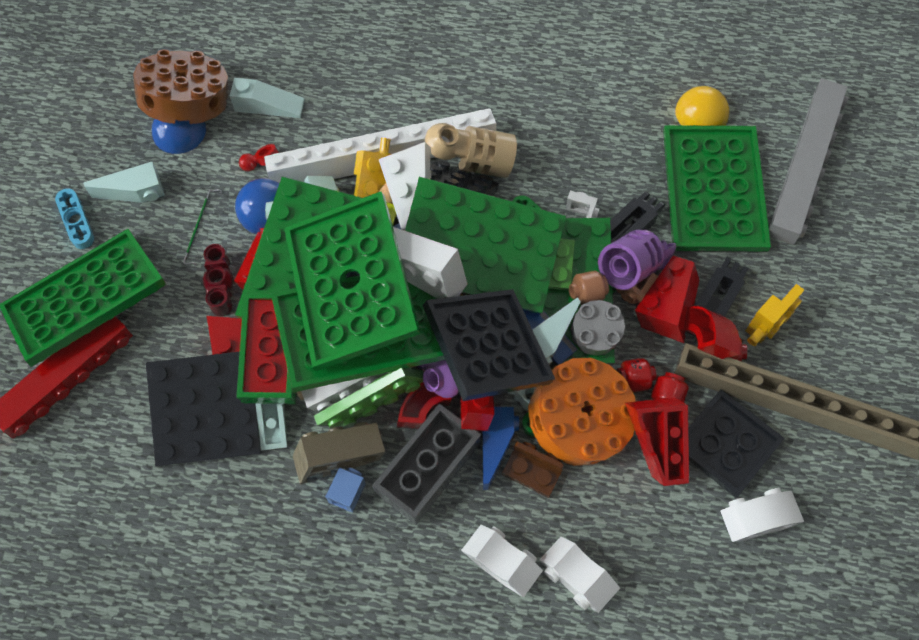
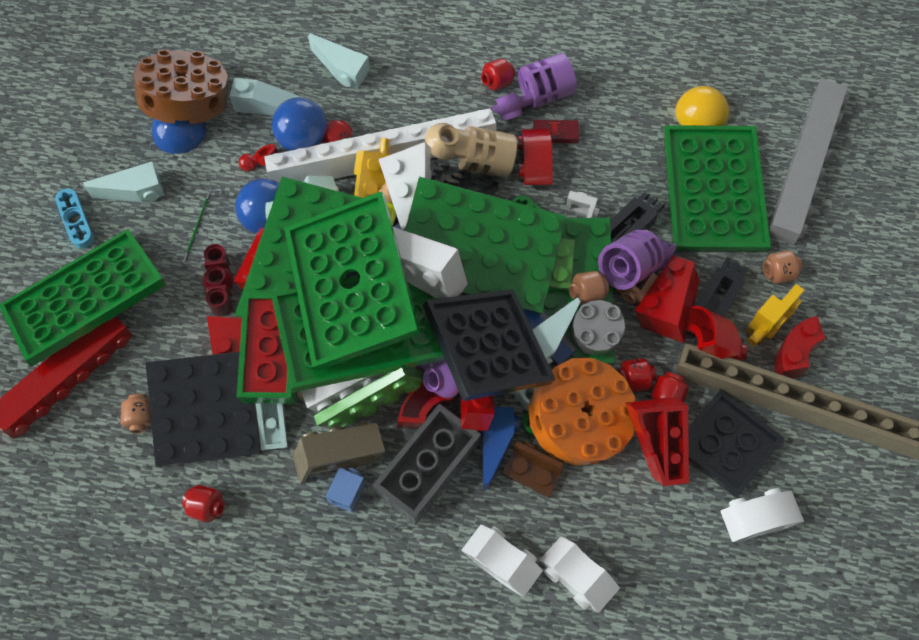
none -> nougat head [120,394,151,434]
none -> red head [182,484,225,523]
none -> blue piece [272,97,328,151]
none -> light aqua slope [308,33,370,89]
none -> red head [321,119,353,144]
none -> red head [481,58,515,91]
none -> medium lavender cylinder [490,53,577,121]
none -> red brick [518,129,553,185]
none -> dark red tile [533,120,579,144]
none -> nougat head [763,250,803,284]
none -> red brick [774,316,826,378]

